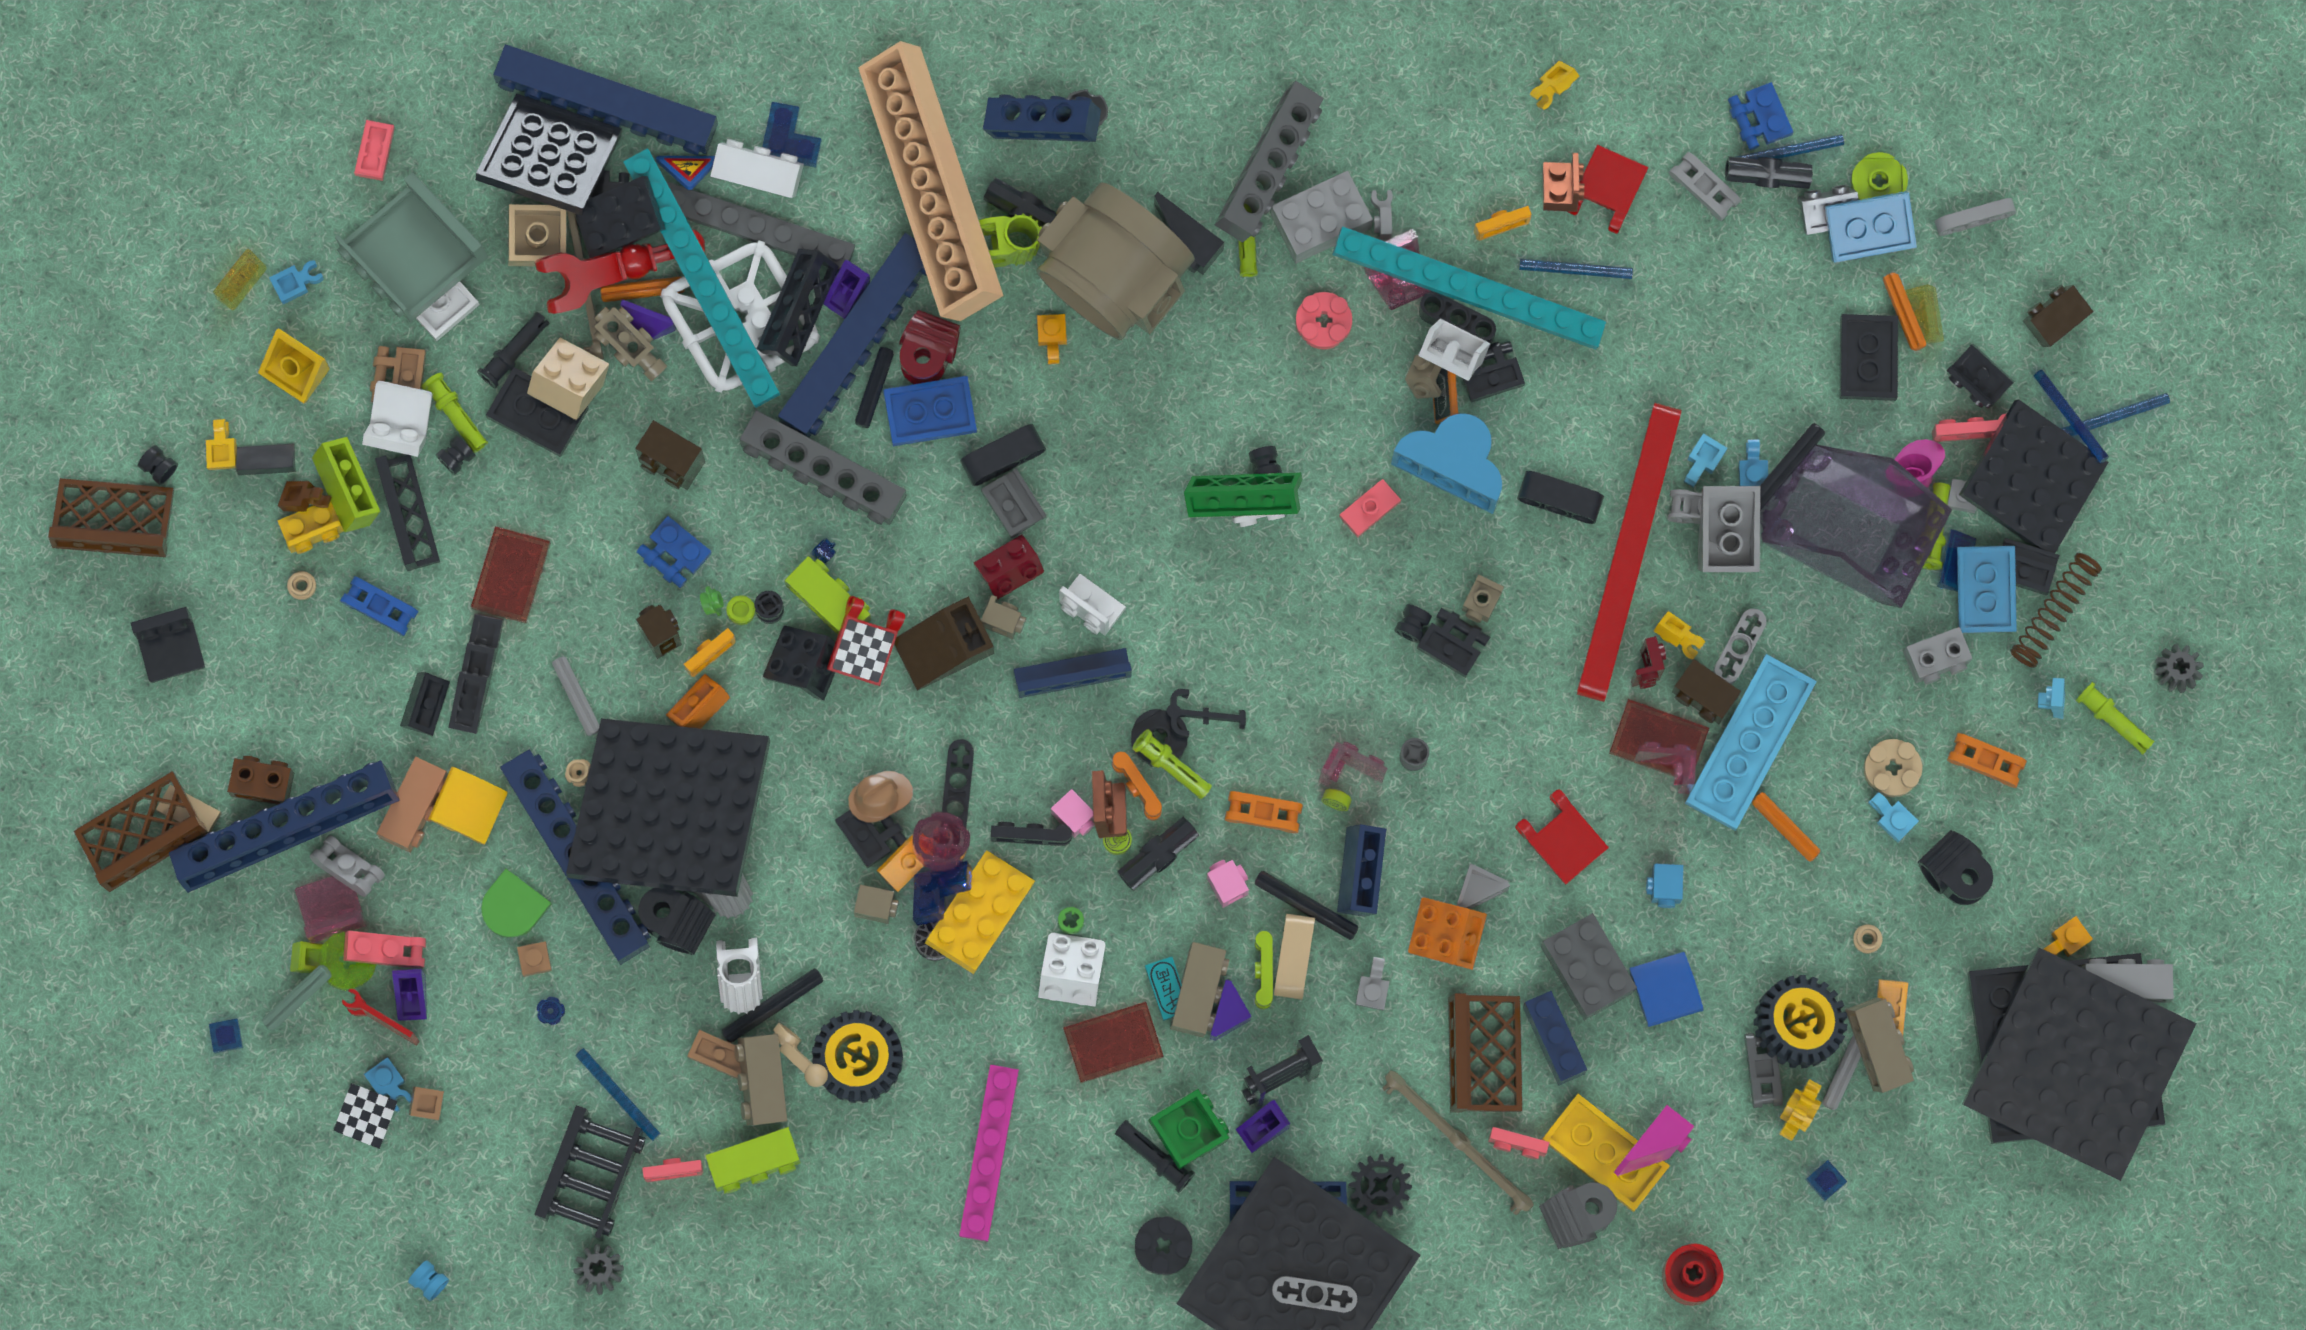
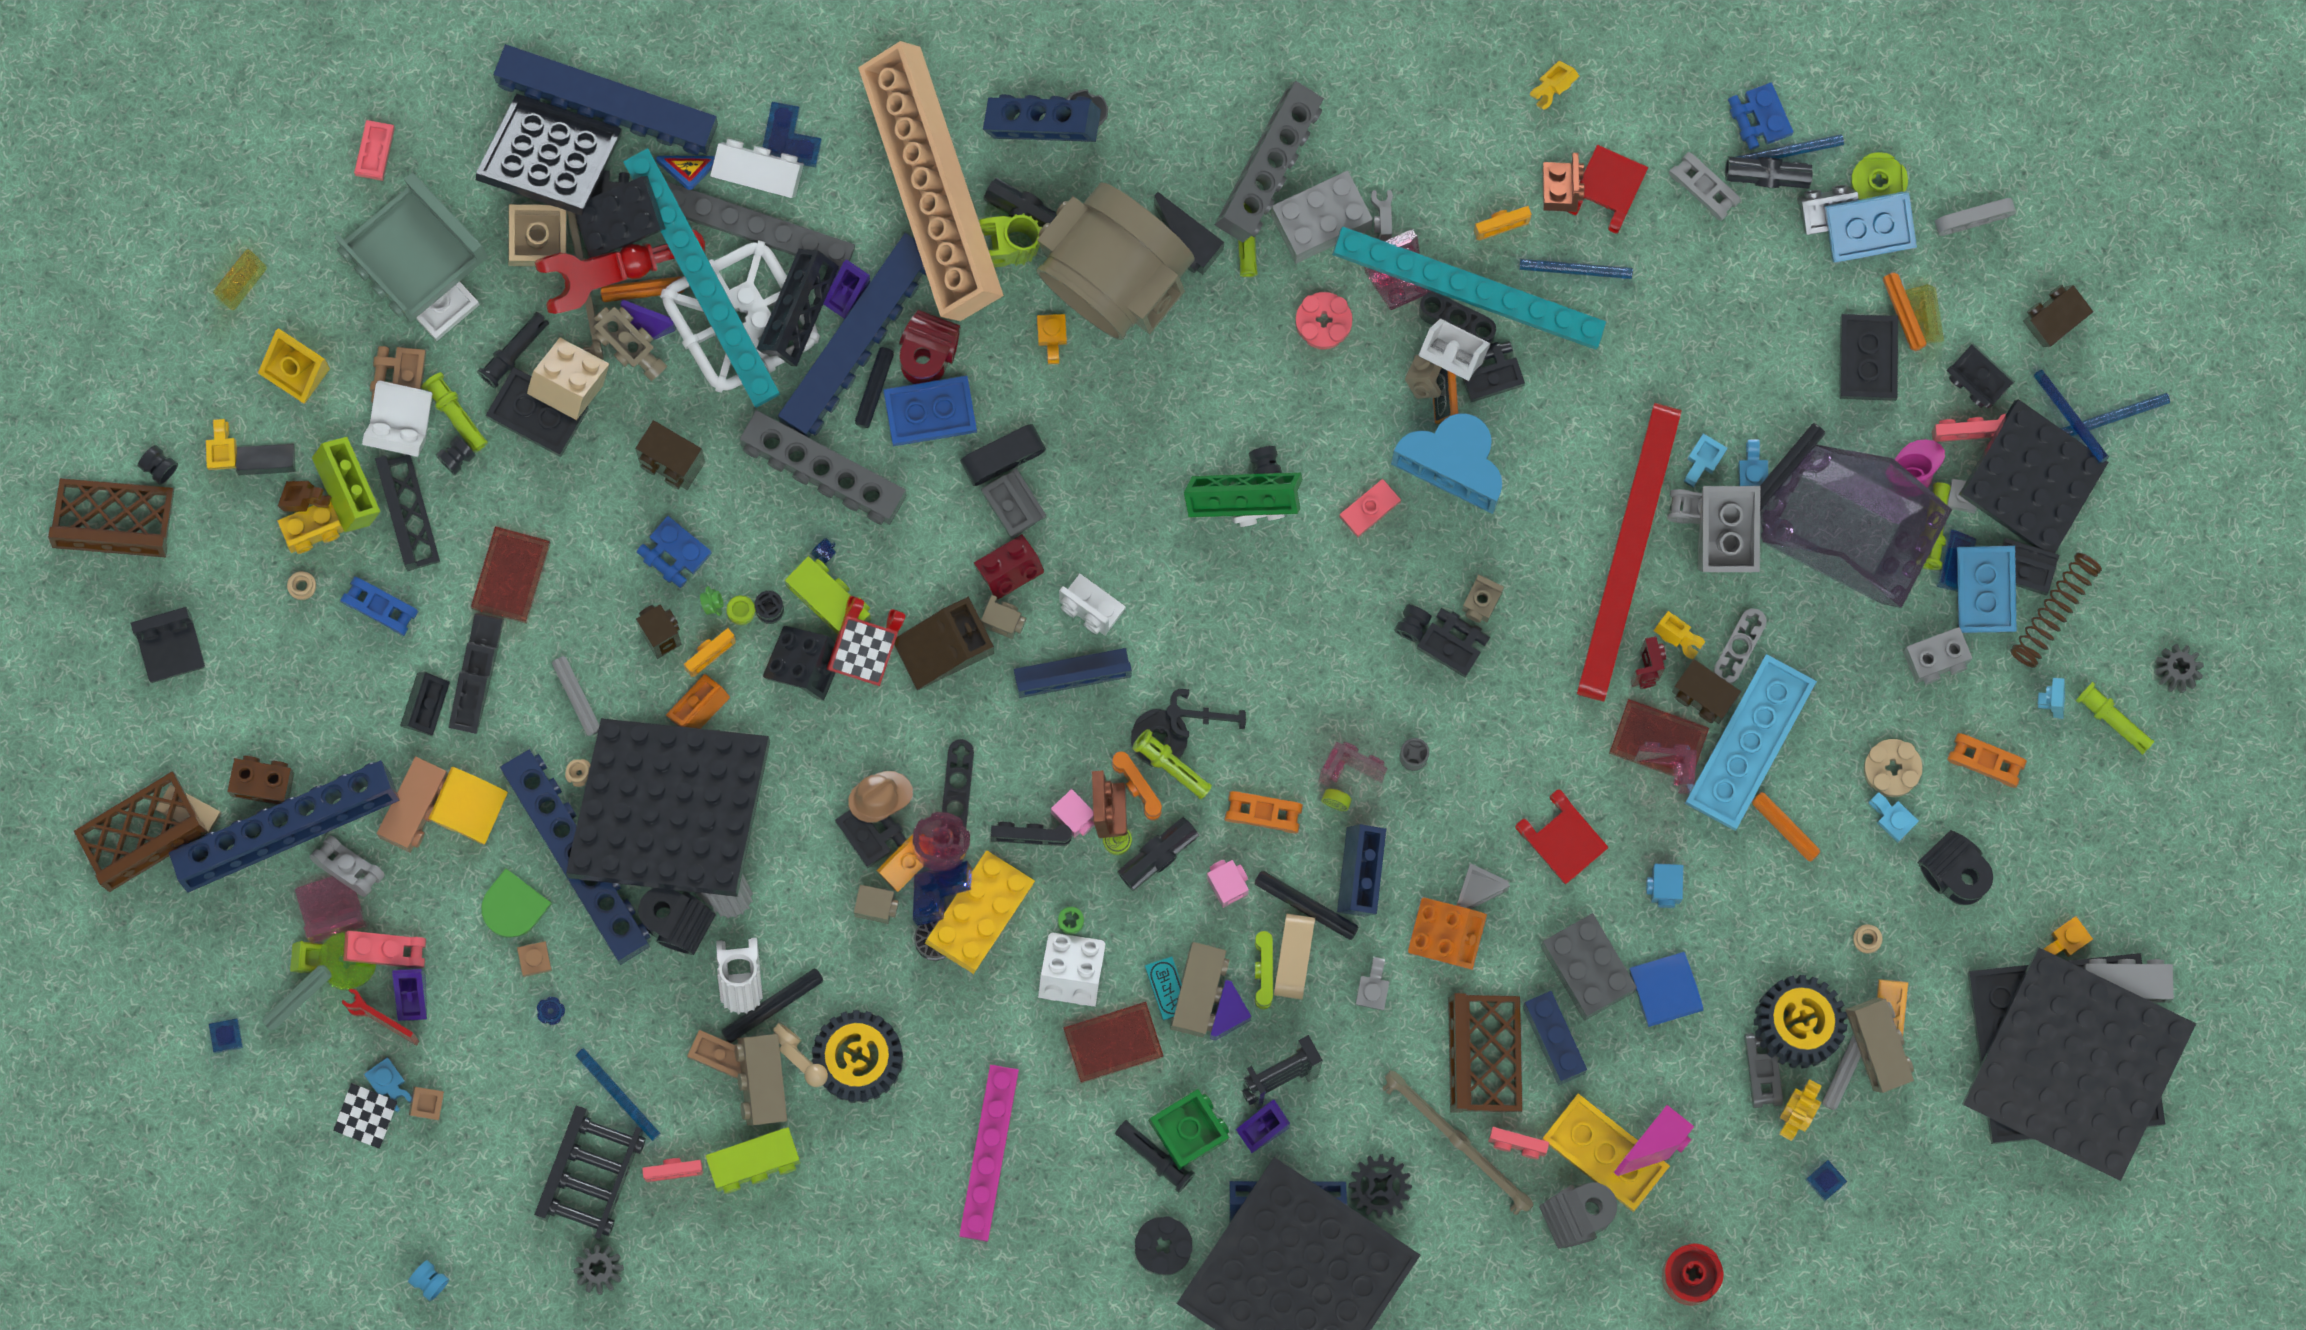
dark azure plate [269,260,324,305] -> none
light grey beam [1272,1276,1357,1312] -> none
black beam [1517,471,1604,524] -> none

